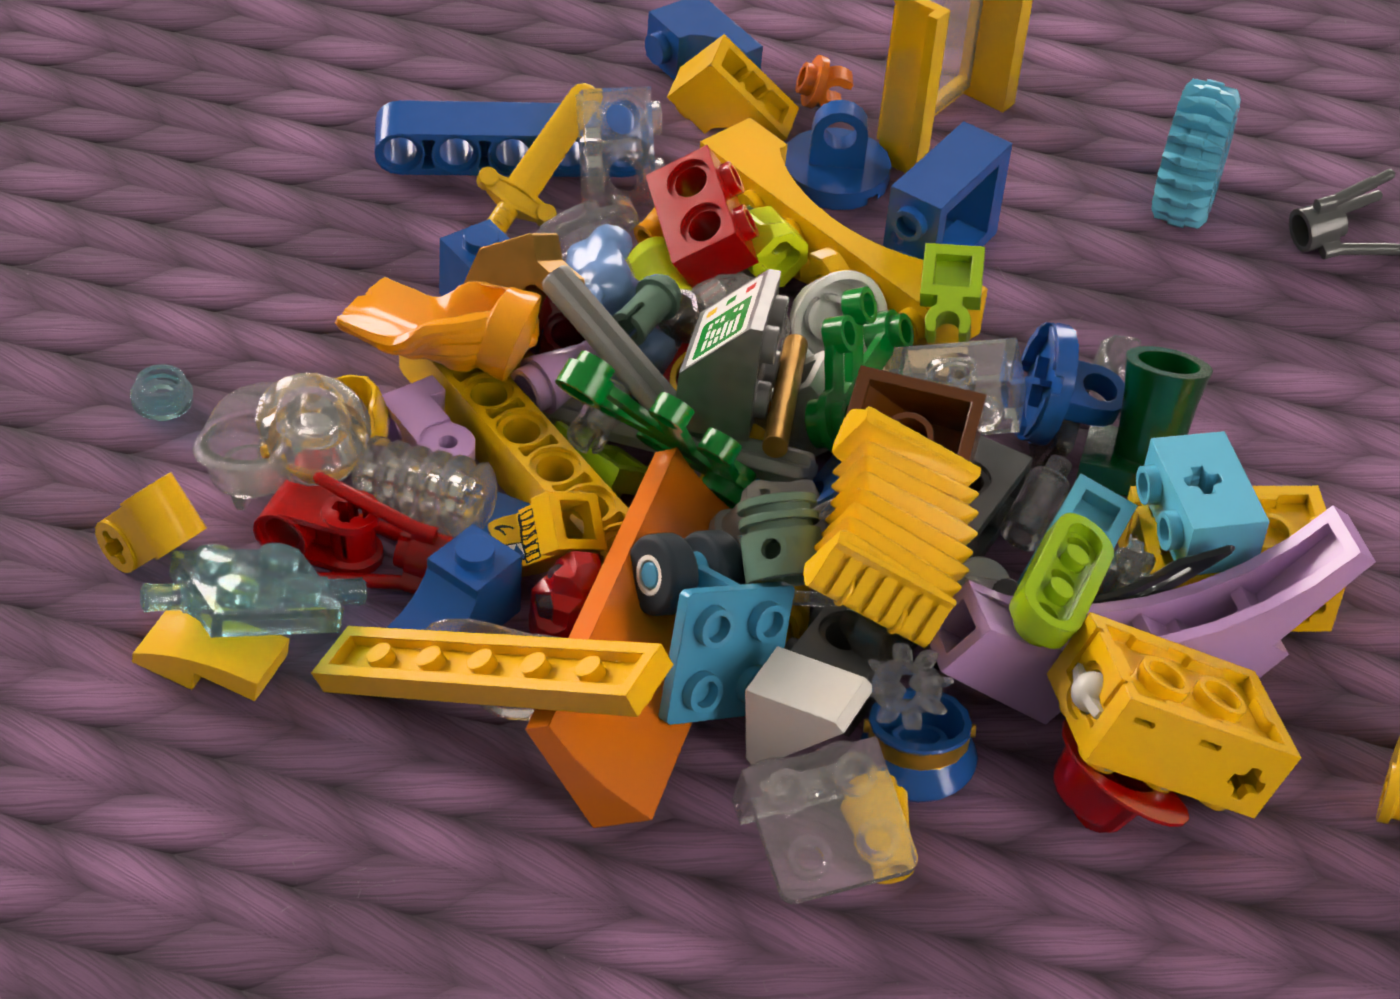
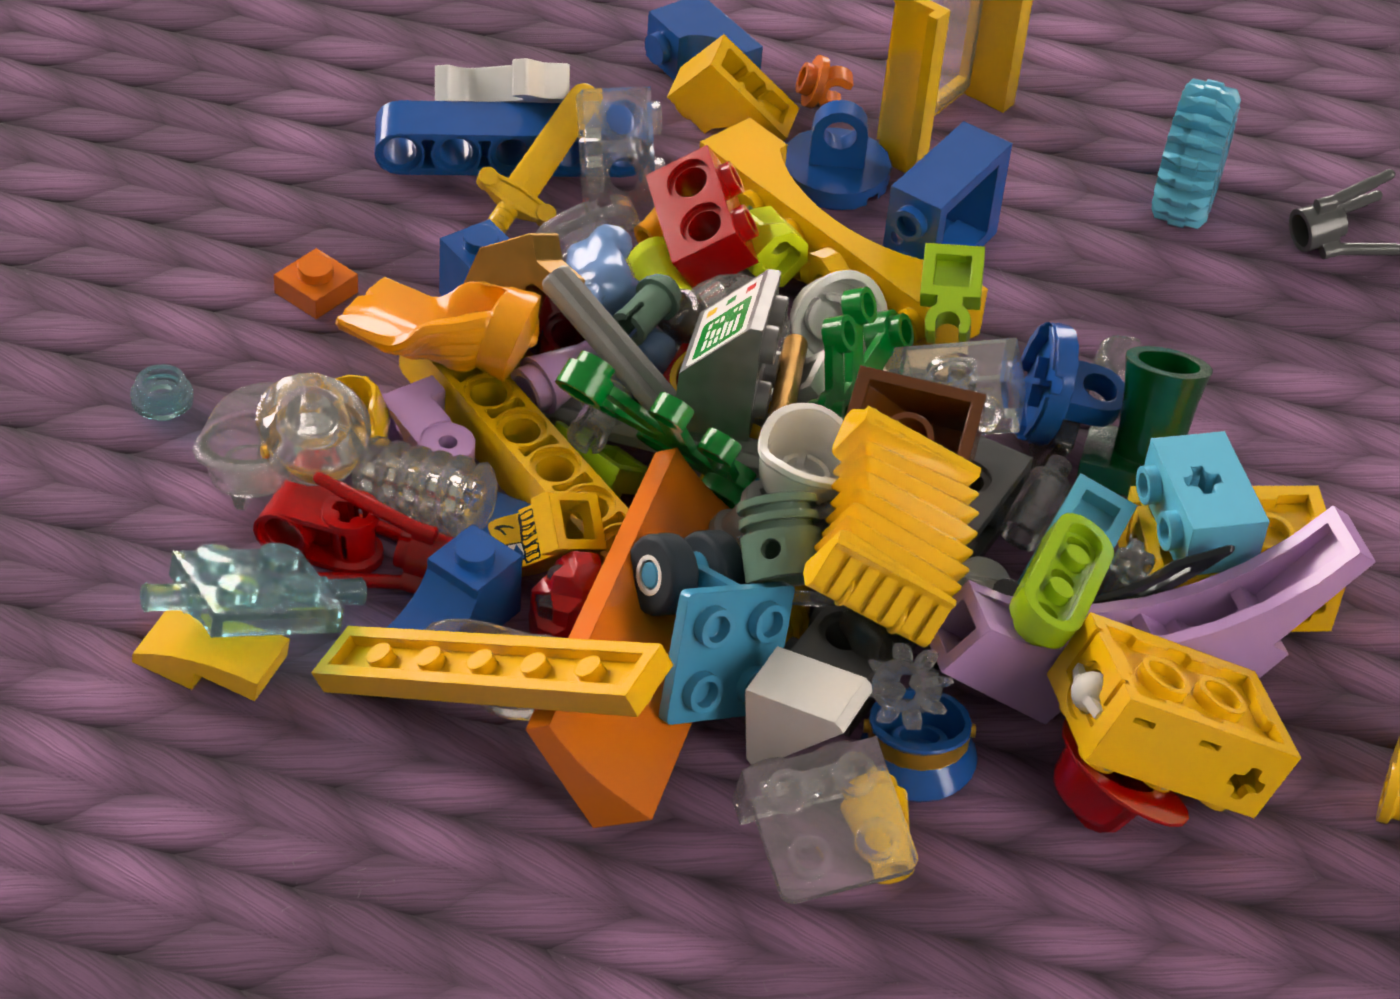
yellow piece [95,472,207,573] -> none
none -> orange plate [274,248,358,319]
none -> white piece [435,58,570,103]
none -> white helmet [757,403,843,513]

